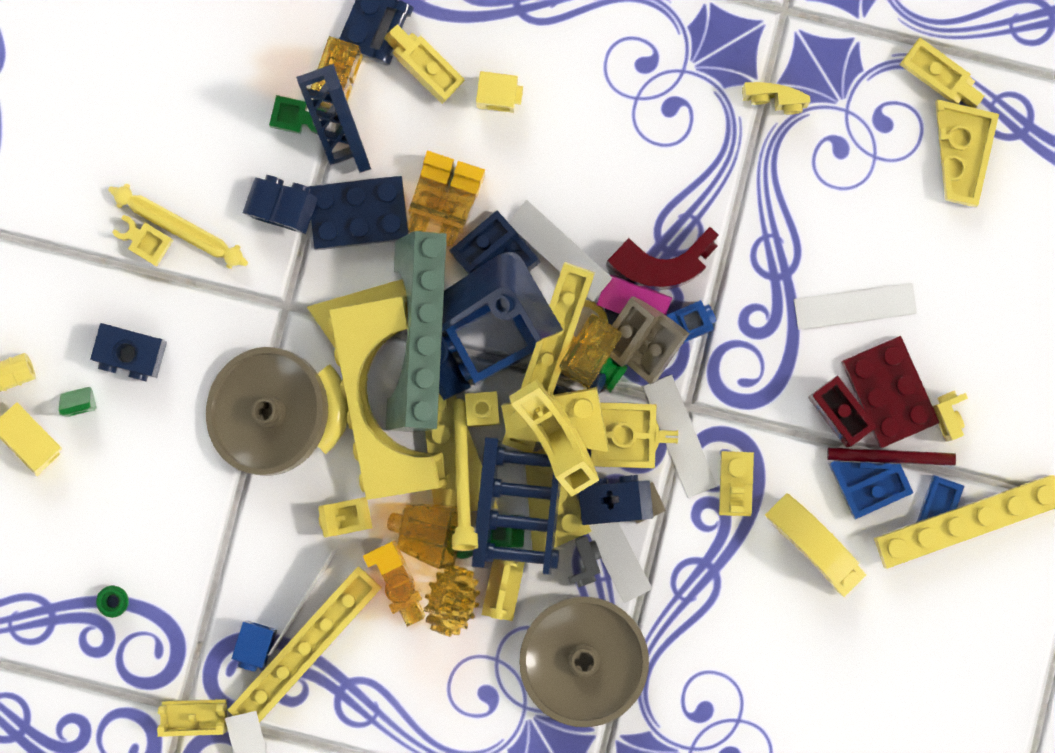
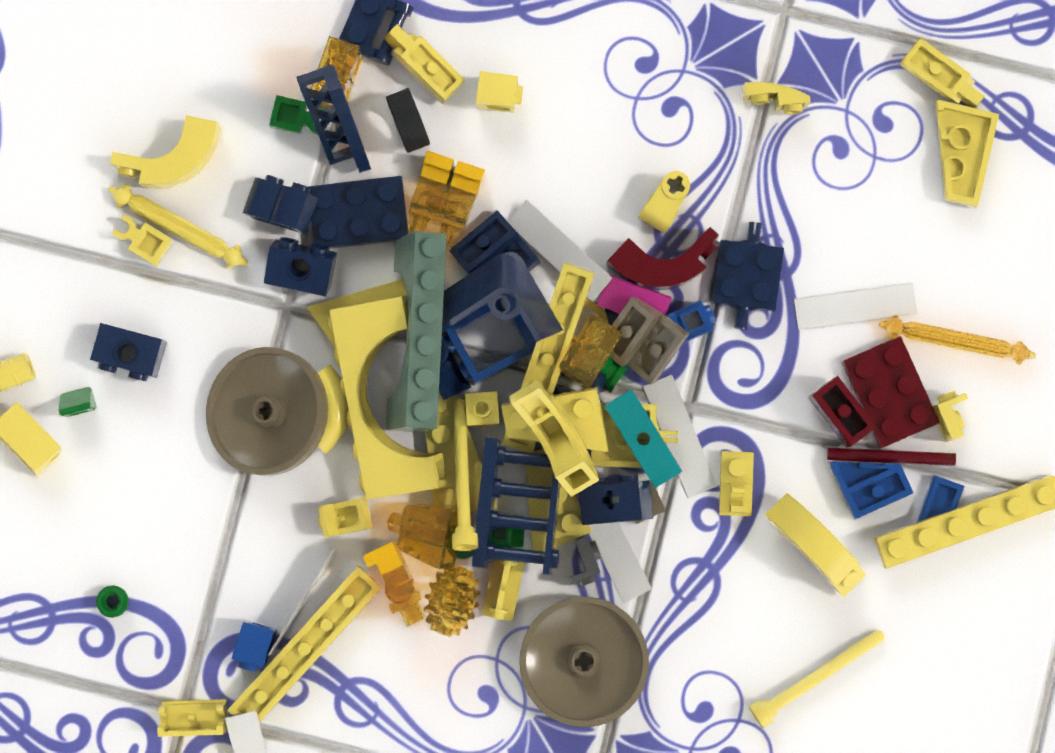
none -> light yellow arch [110,115,222,189]
none -> dark blue brick [264,237,338,297]
none -> black tyre [385,88,430,153]
none -> teal tile [604,389,683,488]
none -> light yellow piece [638,171,690,234]
none -> dark blue plate [712,222,784,330]
none -> light yellow piece [749,630,885,728]
none -> clear yellow wheel [879,315,1036,365]

